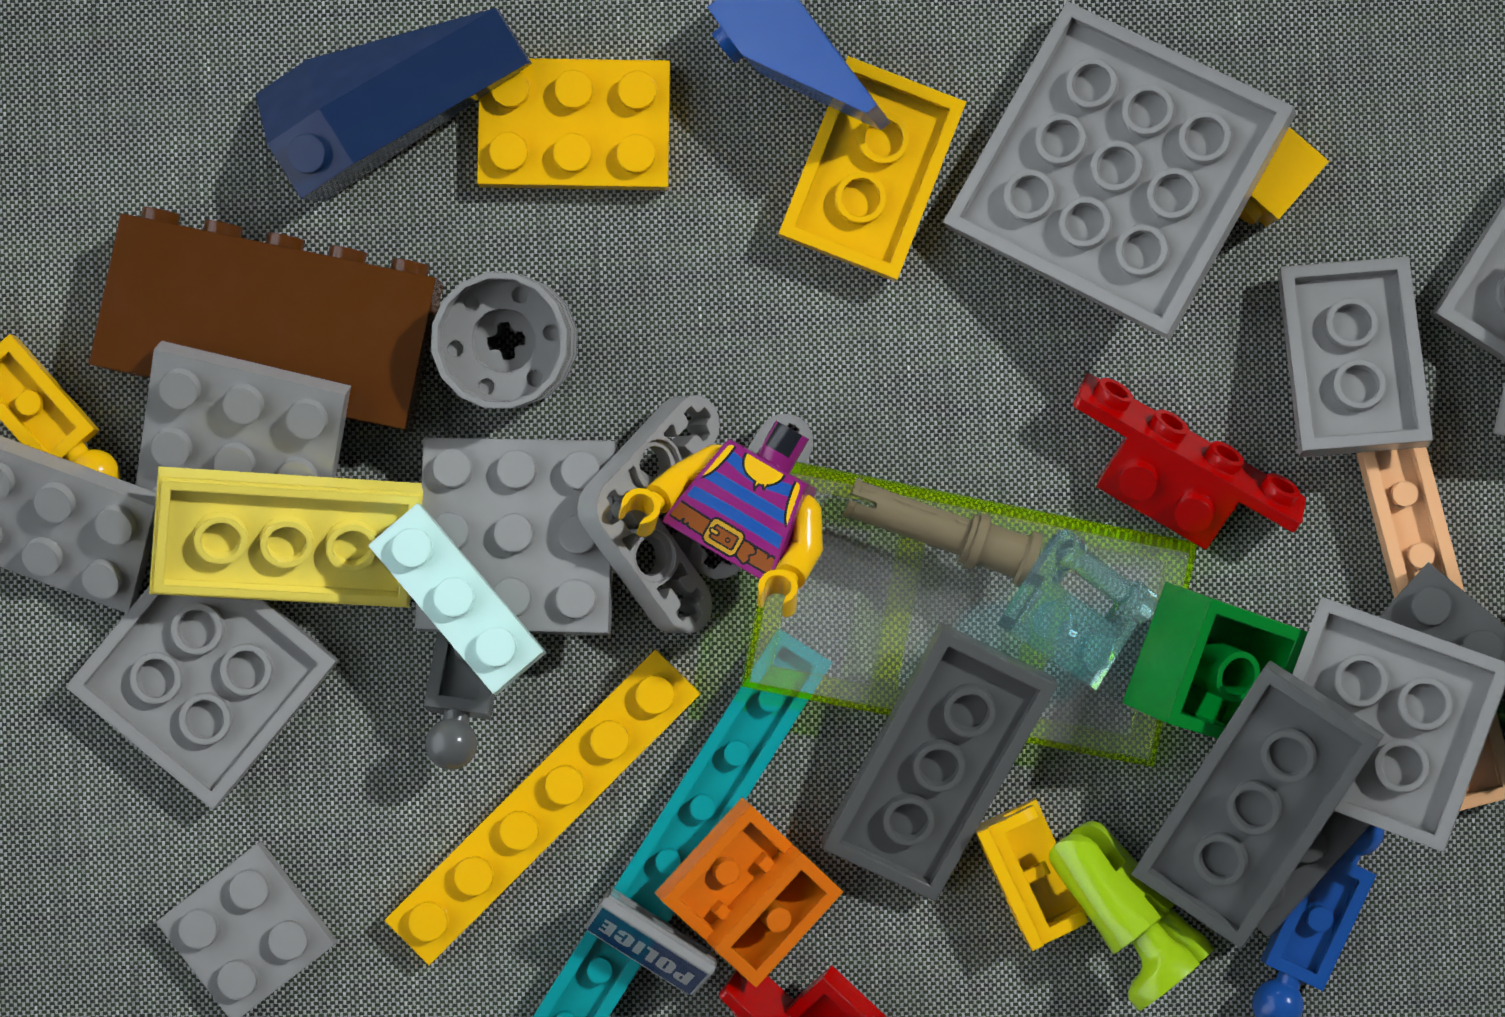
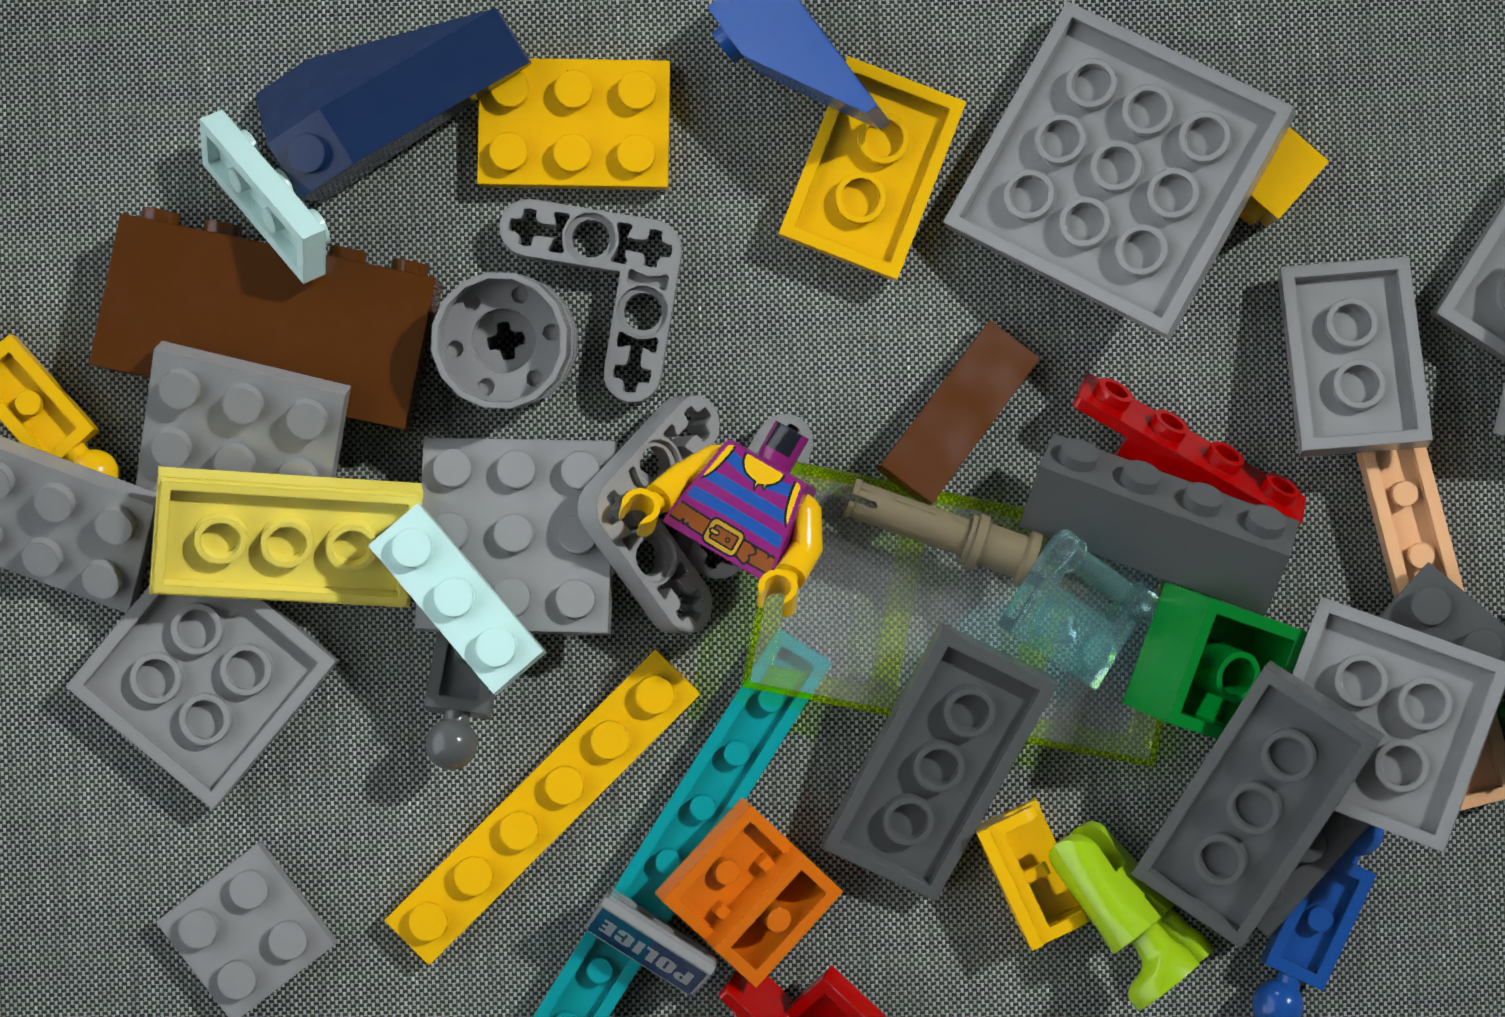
none -> light aqua plate [200,110,330,284]
none -> light grey beam [499,199,682,404]
none -> reddish brown tile [877,320,1040,505]
none -> dark grey brick [1019,433,1299,616]

